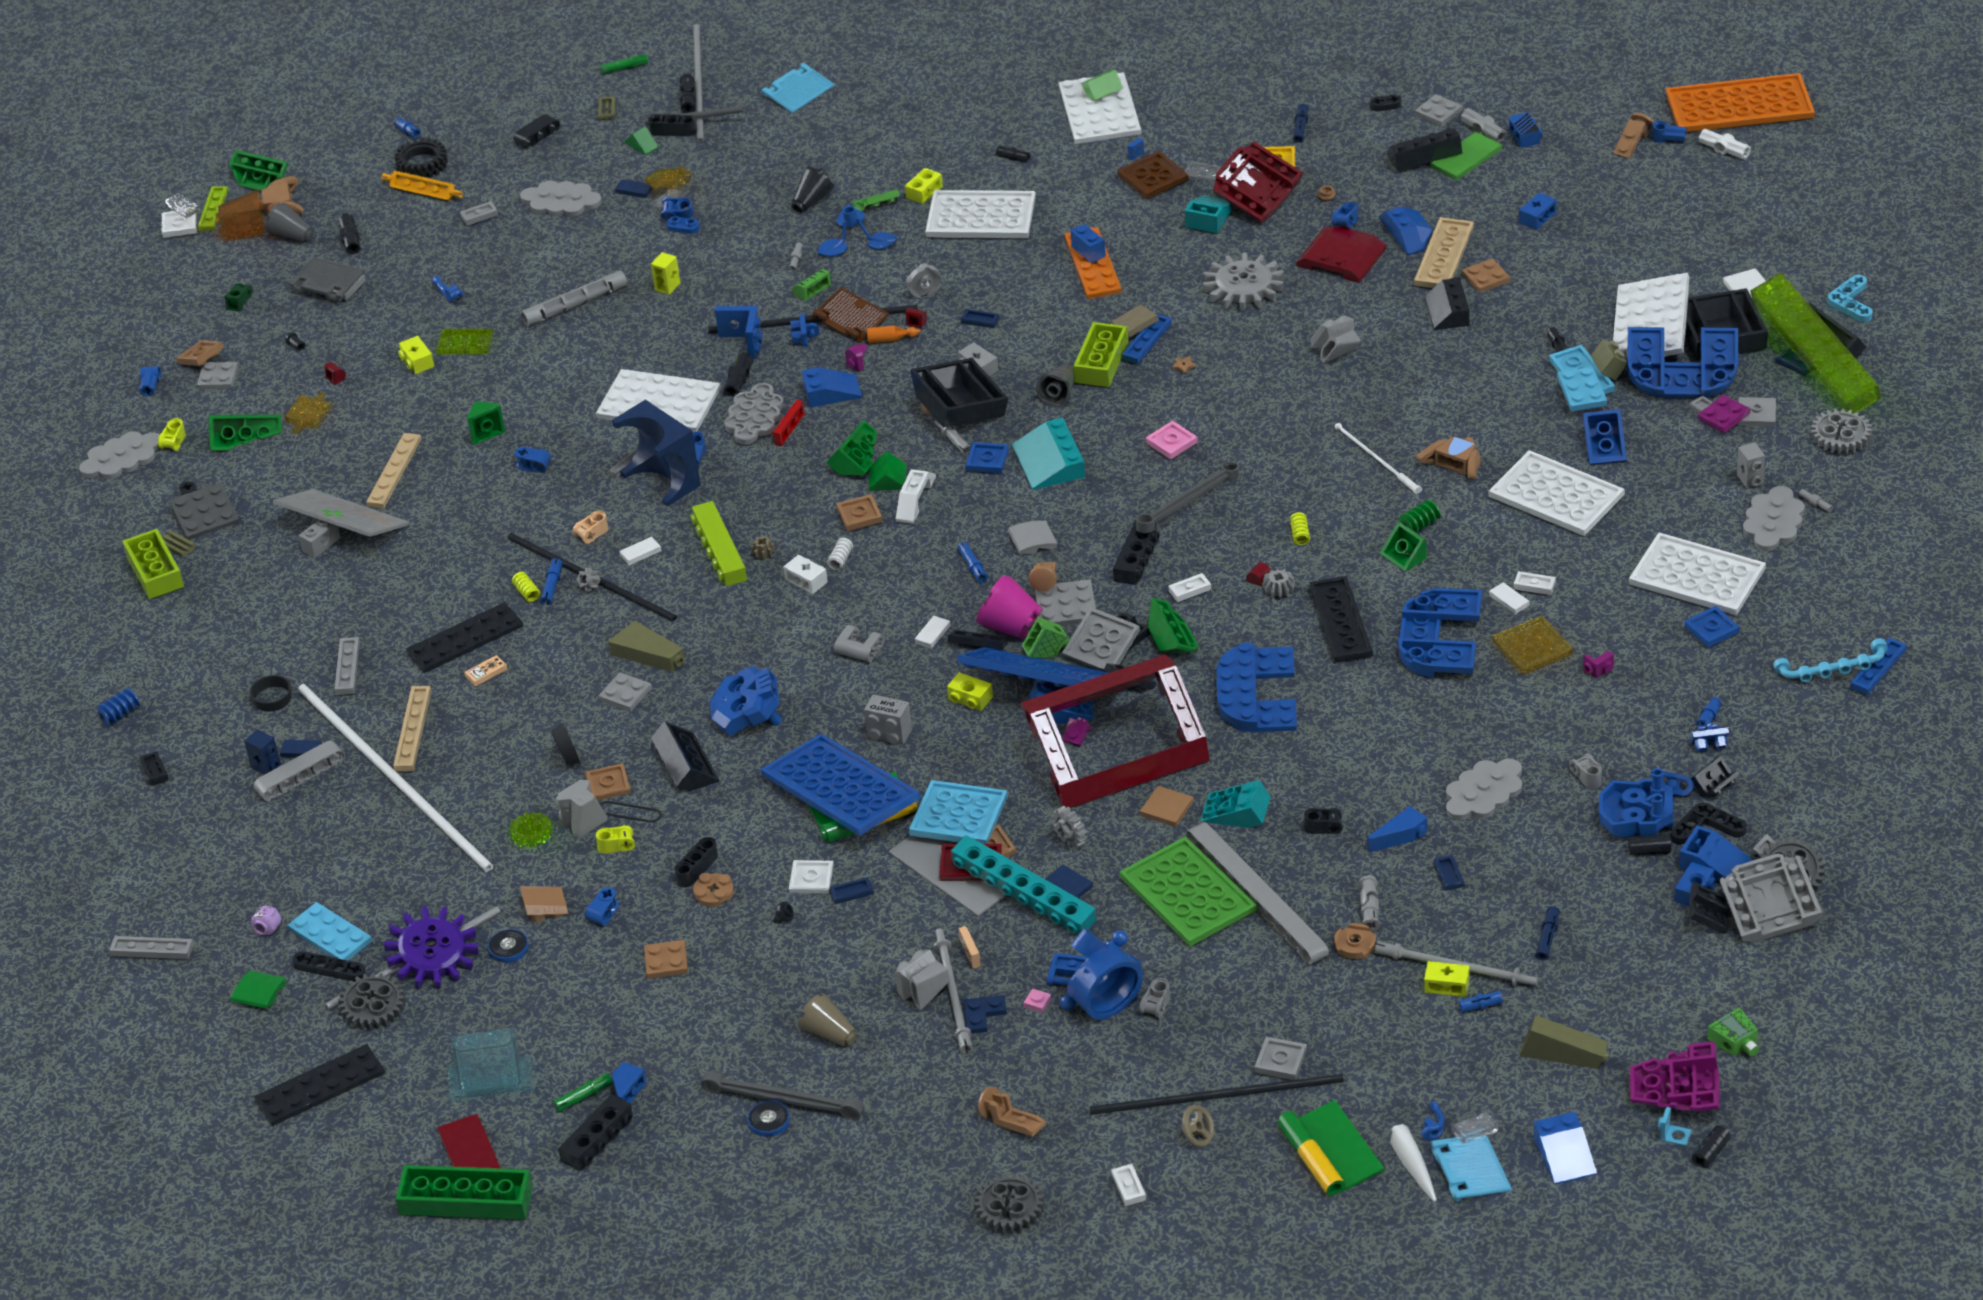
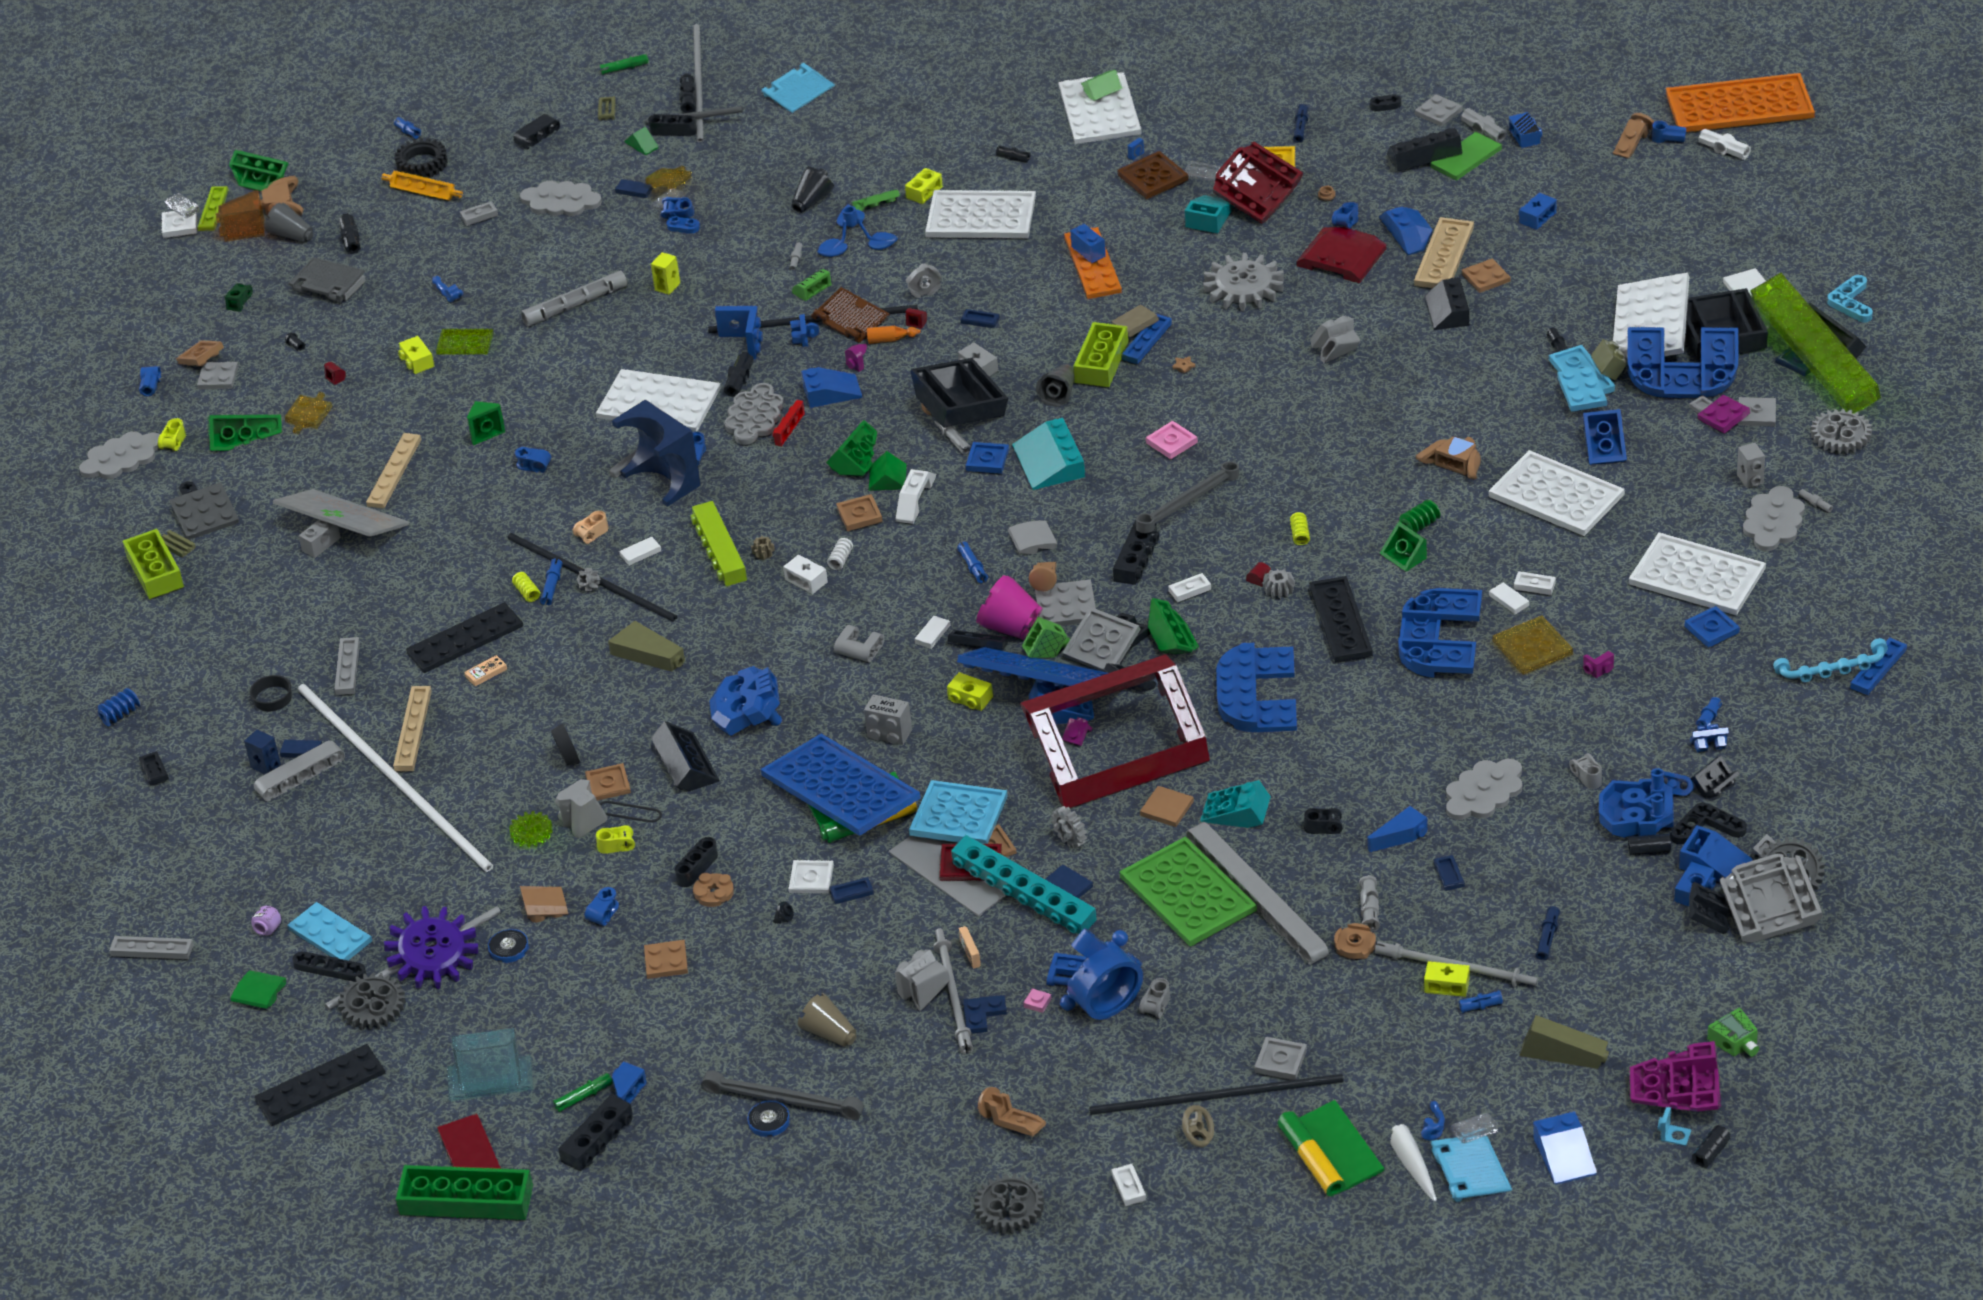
light grey plate [598,672,652,712] -> none
white piece [1335,423,1422,494] -> none

